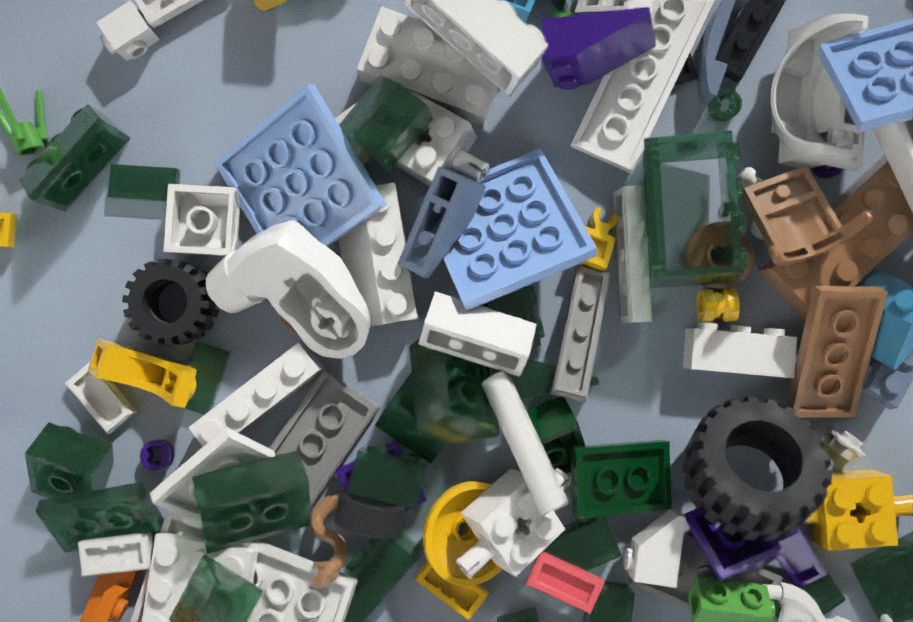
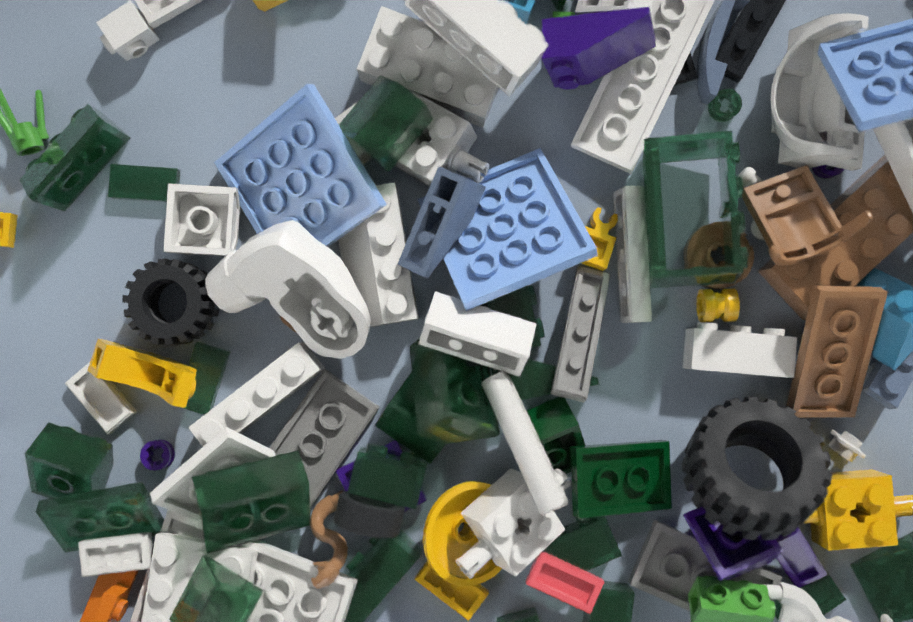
white slope [624,509,686,588] -> none

